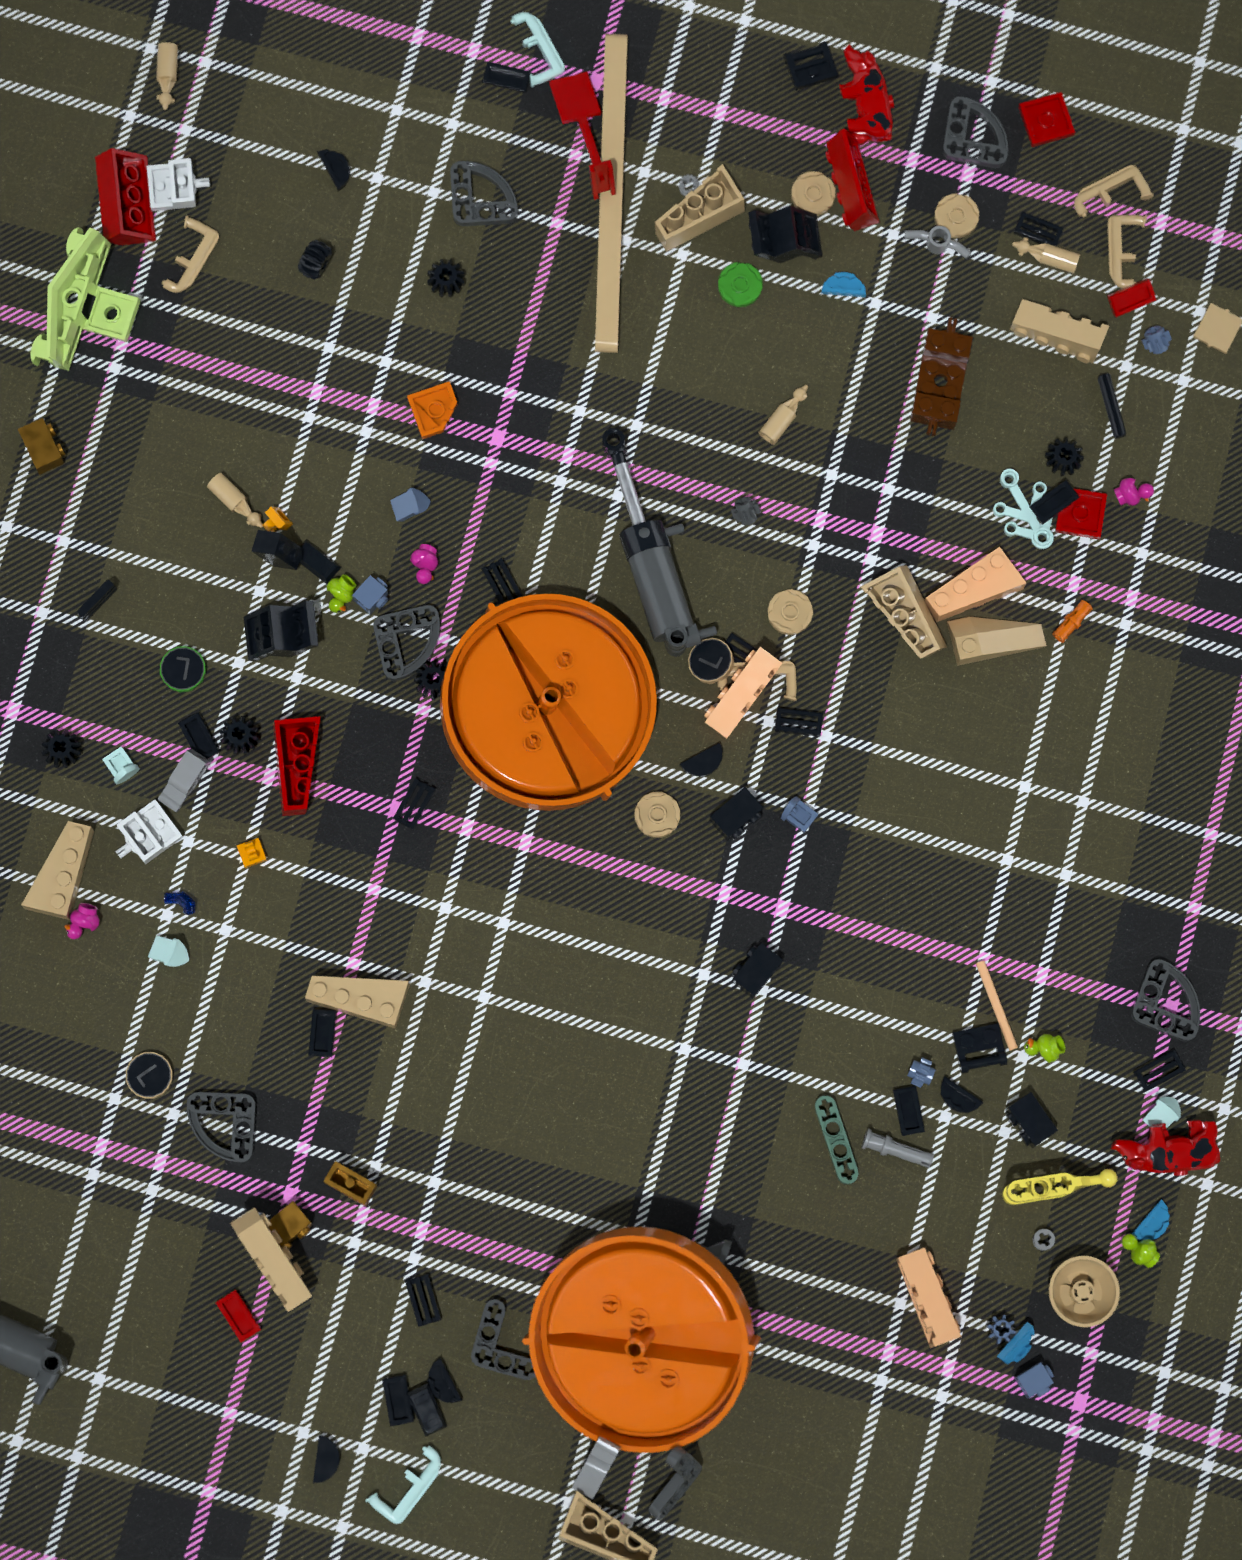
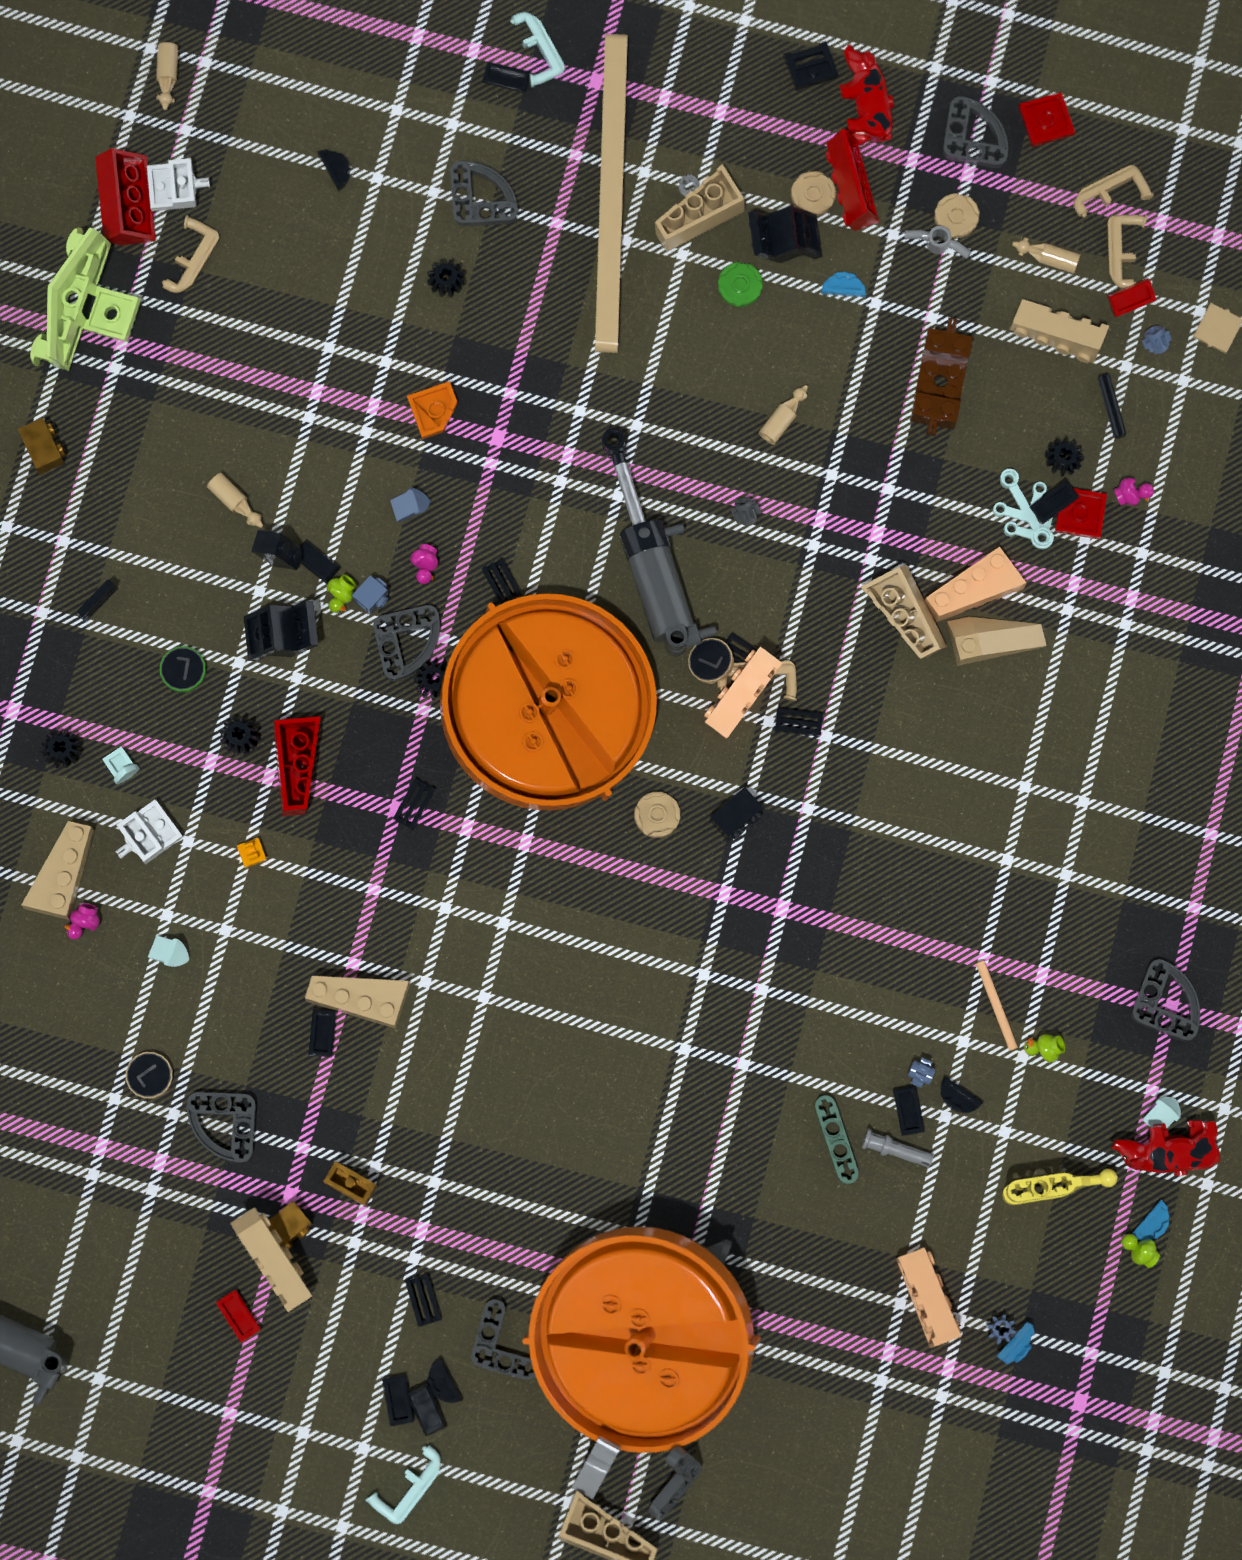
light grey piece [157,749,211,812] -> none
clear blue arm [164,892,196,915] -> none
black tile [178,712,220,759] -> none
light orange tile [262,506,293,532] -> none
black gear [298,240,332,280] -> none
black tile [313,1435,340,1483] -> none
red piece [549,72,616,200] -> none
black tile [679,743,723,777] -> none
black brick [731,943,783,999] -> none
tan tile [767,589,813,635] -> none
sand blue tile [781,796,818,833] -> none
black plate [952,1023,1007,1074] -> none
black brick [1005,1092,1058,1149] -> none
black tile [1013,212,1064,246] -> none
sand blue brick [1014,1363,1054,1398] -> none
light grey bush [1033,1229,1055,1251] -> none
tan piece [1049,1256,1120,1327] -> none
orange pin [1052,600,1093,643] -> none
black tile [1133,1050,1186,1093] -> none

